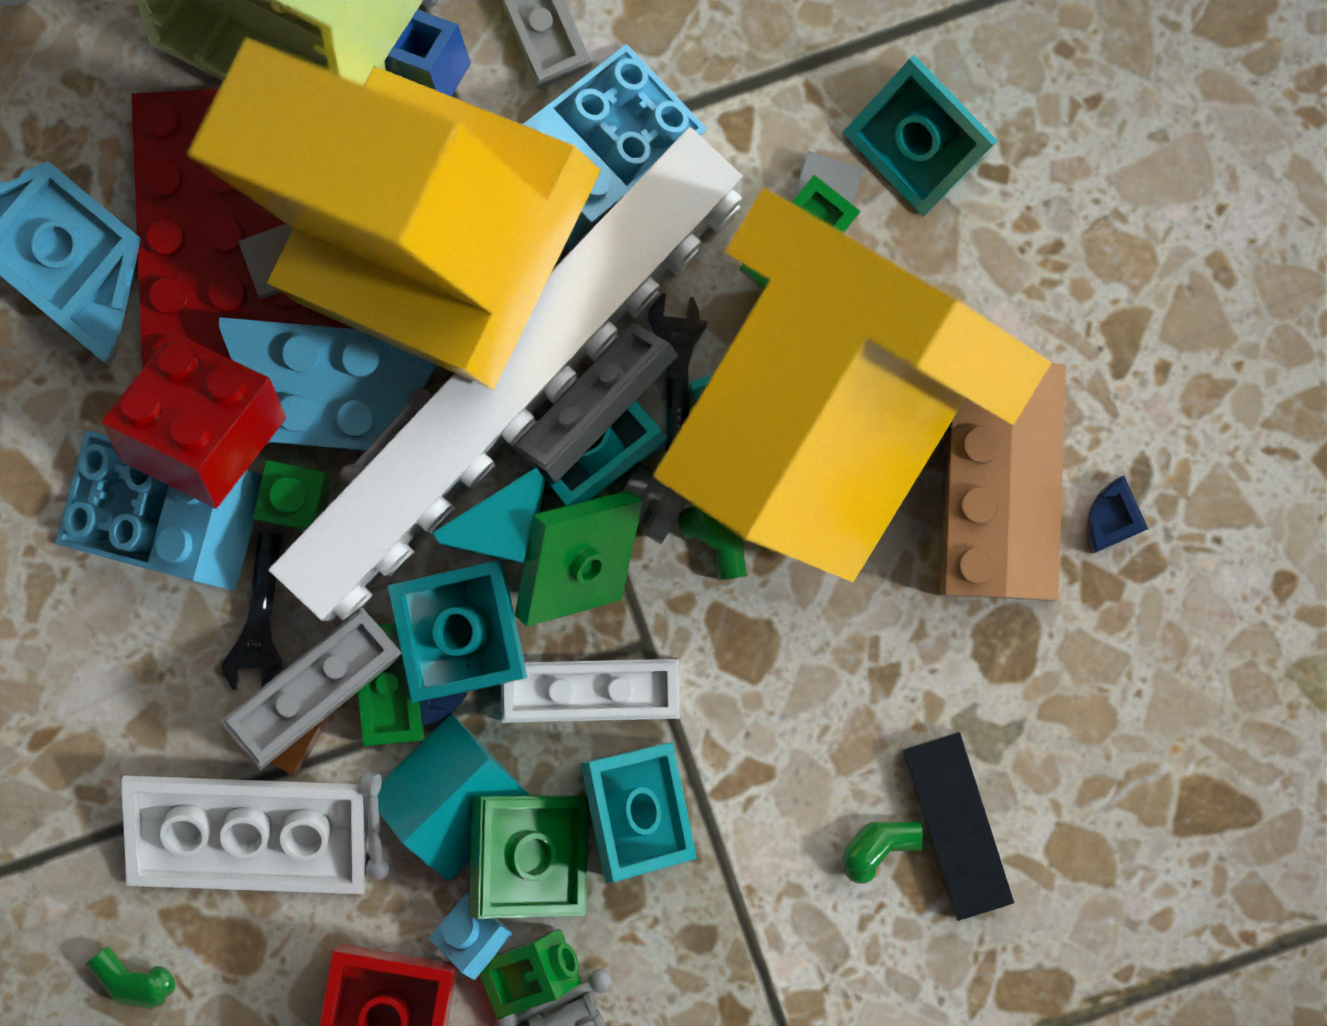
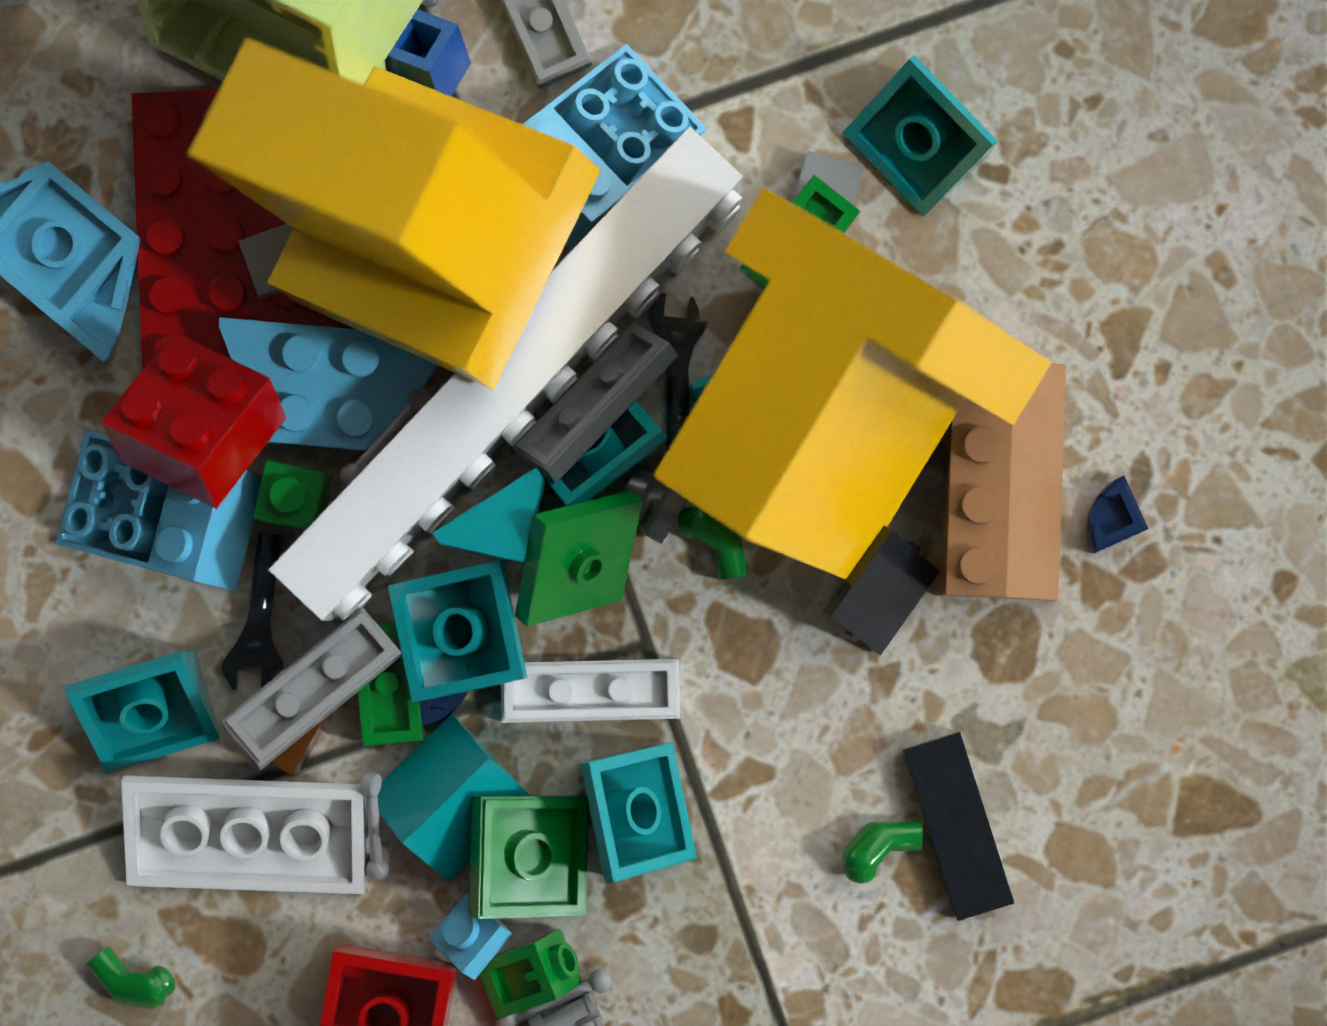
none -> teal slope [65,651,220,773]
none -> black piece [823,525,940,656]

